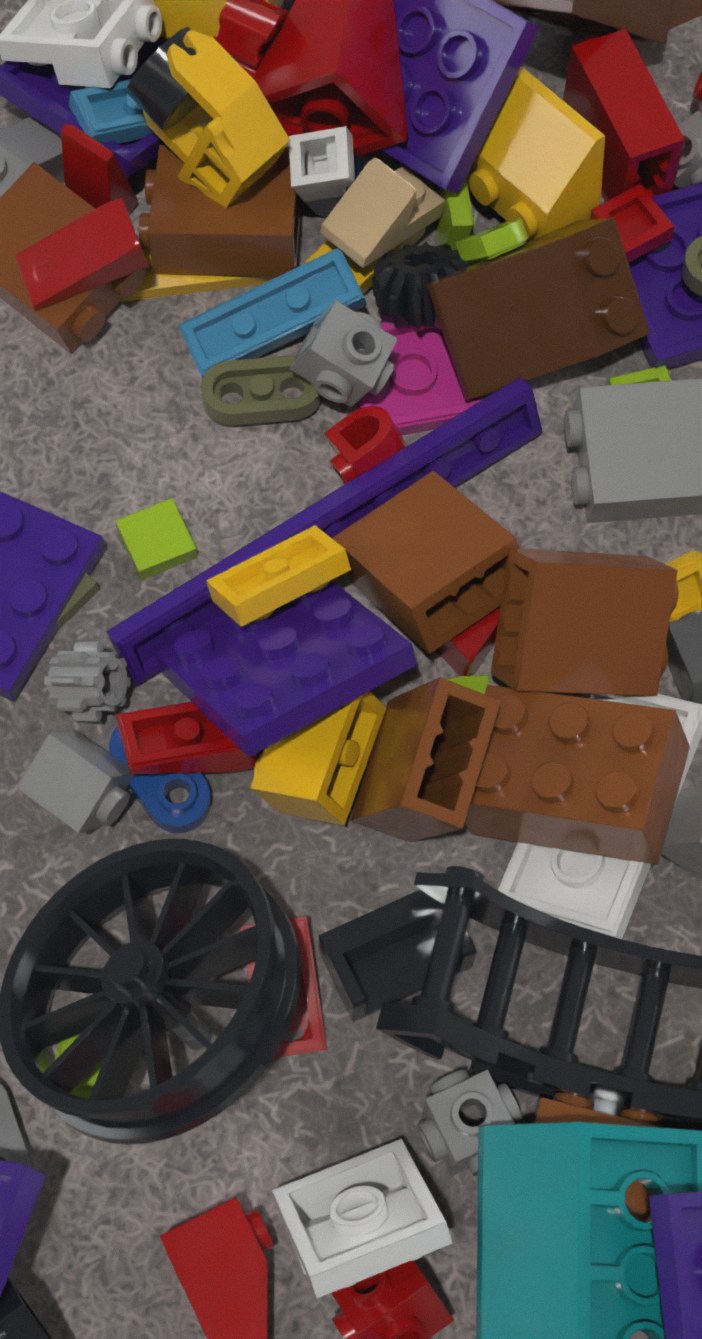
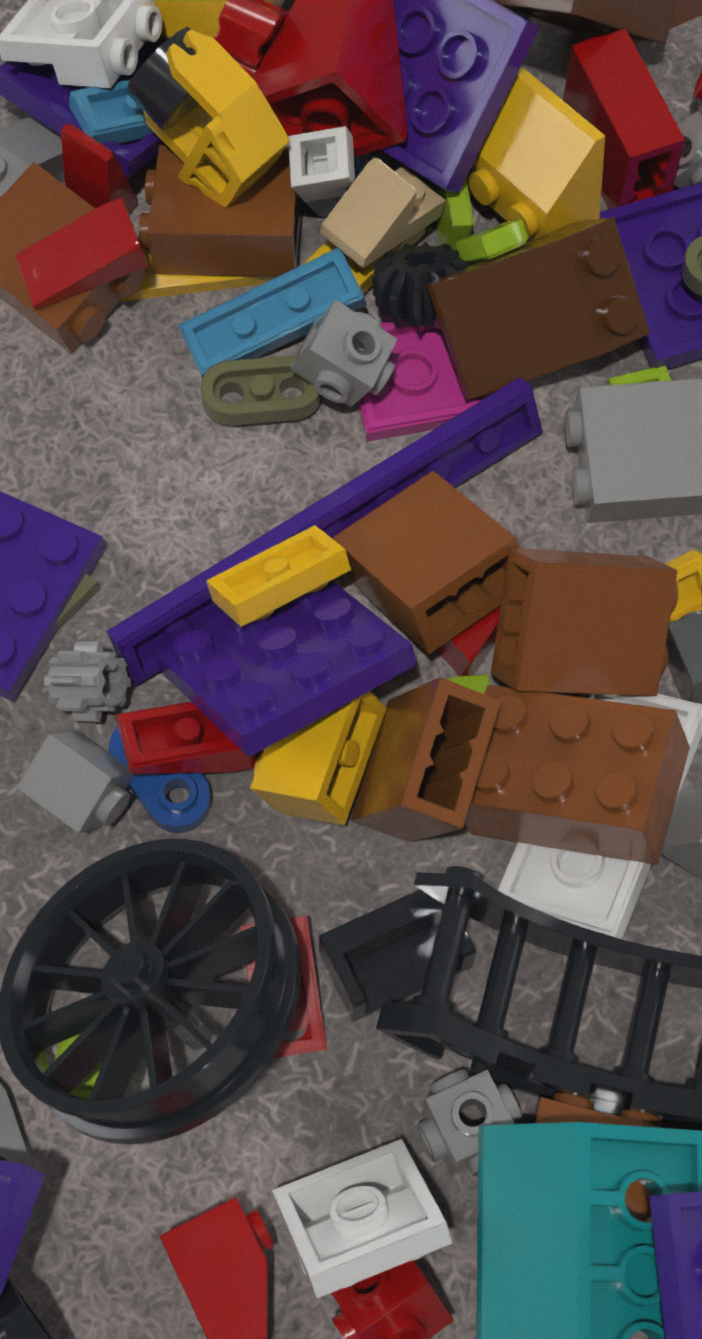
lime tile [115,498,197,581] -> none
red plate [324,406,408,484] -> none
red plate [589,183,675,263] -> none

